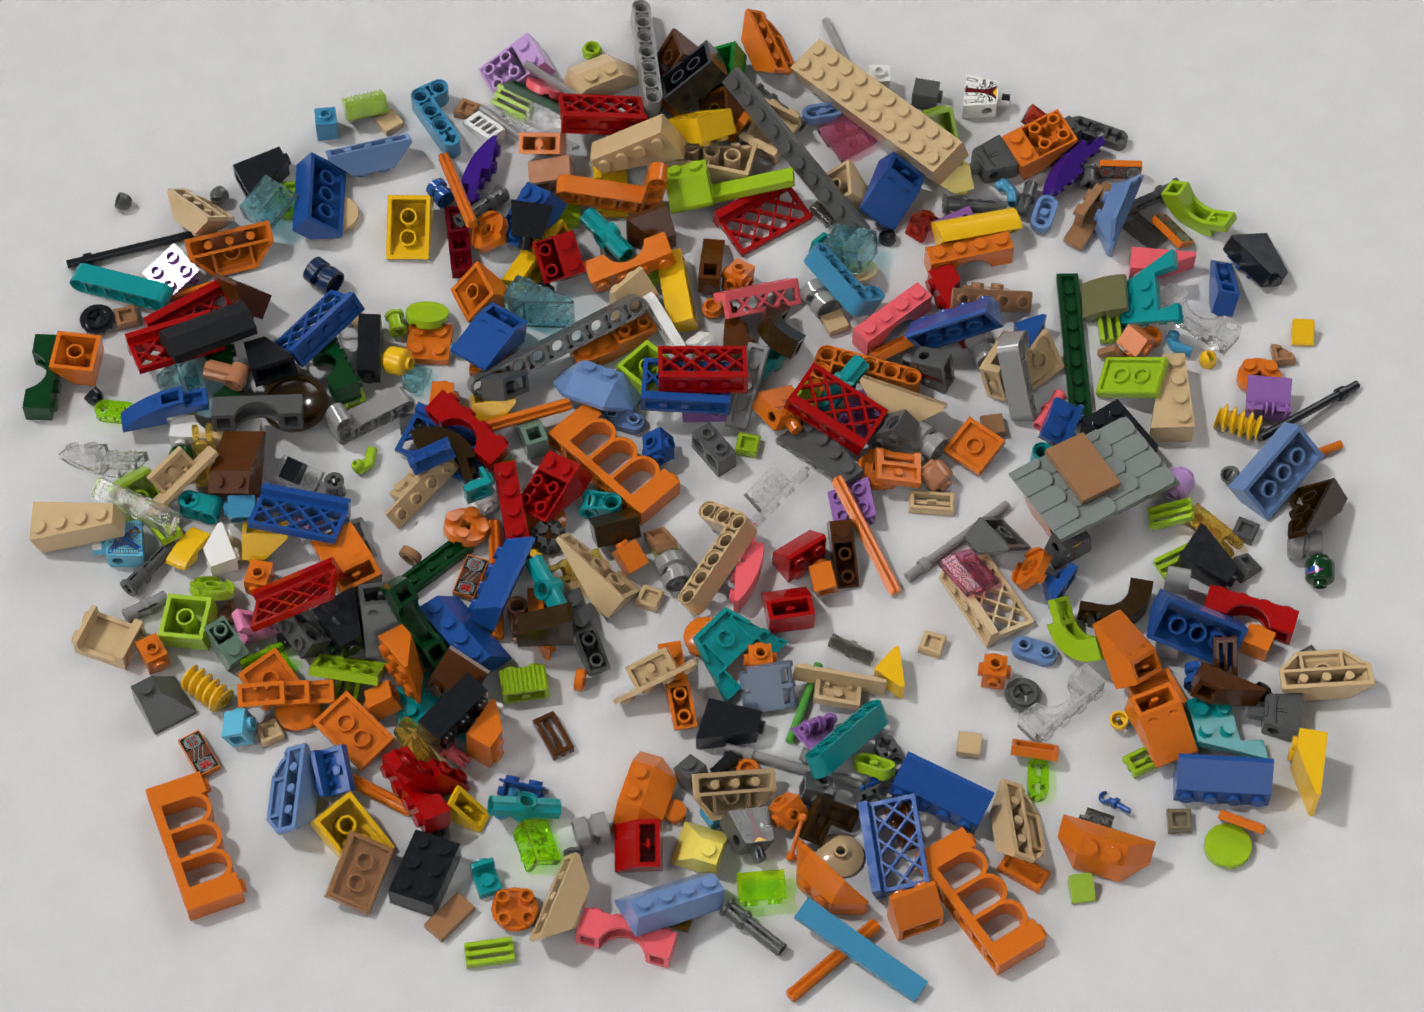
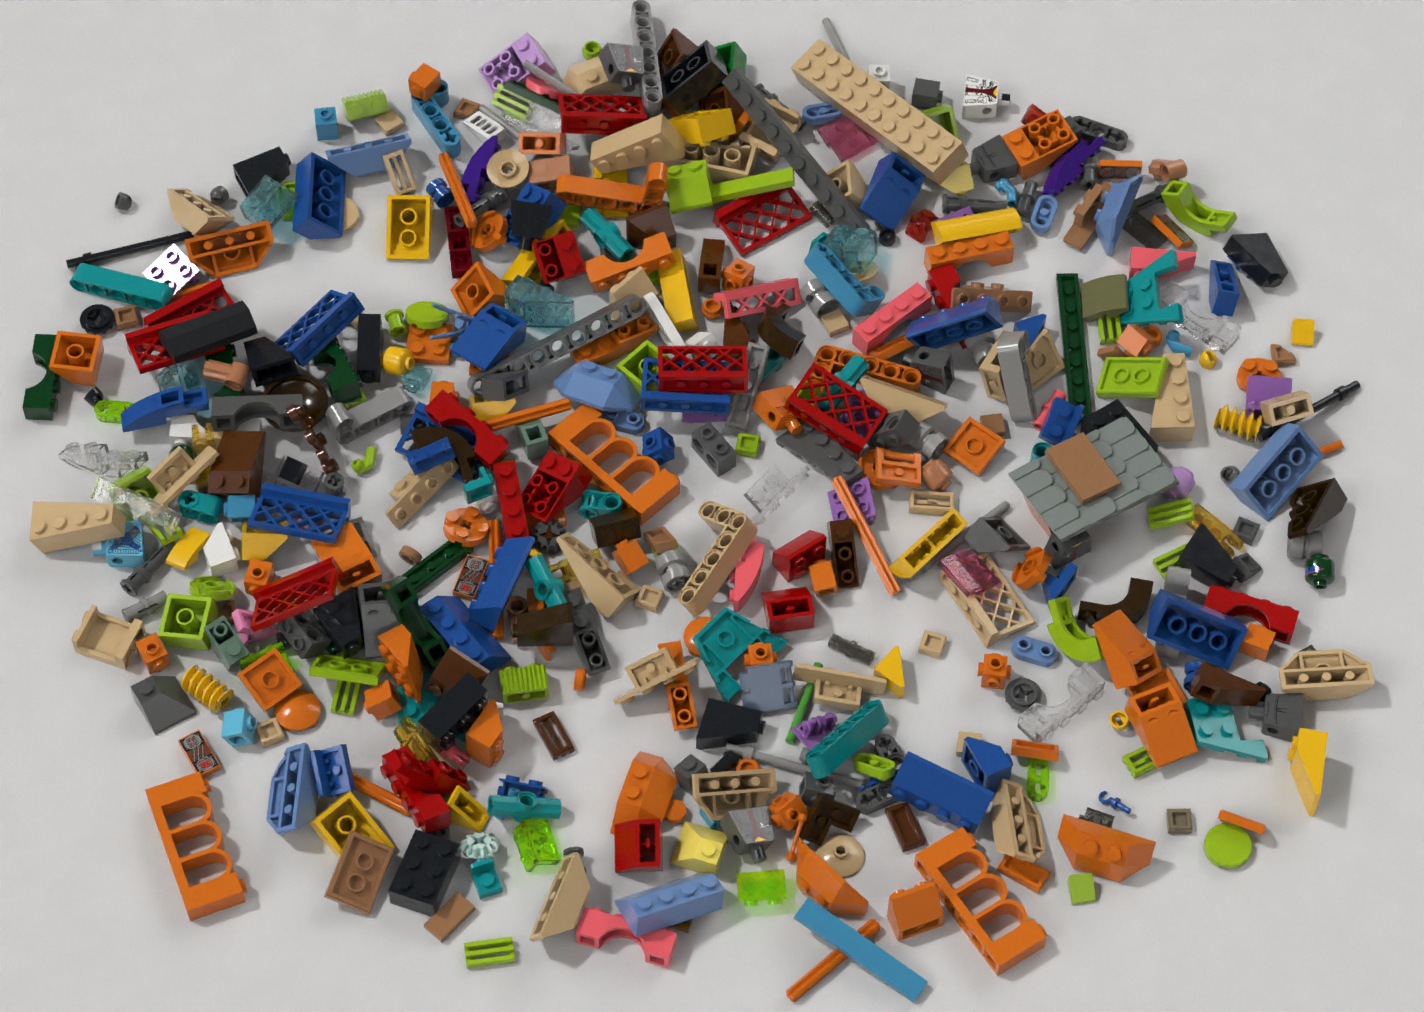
reddish brown slope [214,273,272,319] -> none
orange slope [237,679,336,708] -> none
dark blue wheel [303,257,344,295] -> none
orange plate [312,690,395,772] -> none
orange dish [491,887,539,932] -> none
light grey wheel [571,811,611,848] -> none
dark grey pin [719,897,787,957] -> none
orange wedge [741,8,794,75] -> none
blue fence [858,793,930,899] -> none
blue slope [1173,753,1274,807] -> none
reddish brown tile [1213,635,1238,676] -> none
none -> reddish brown plant [286,404,340,475]
none -> tan tile [382,149,417,195]
none -> orange brick [408,63,441,102]
none -> medium blue plant [429,303,475,340]
none -> light aqua gear [461,831,499,859]
none -> tan dish [487,149,529,188]
none -> dark grey torso [598,42,644,92]
none -> yellow brick [887,507,968,578]
none -> blue slope [961,737,1013,793]
none -> nougat piece [1148,159,1187,182]
none -> tan brick [1260,390,1315,427]

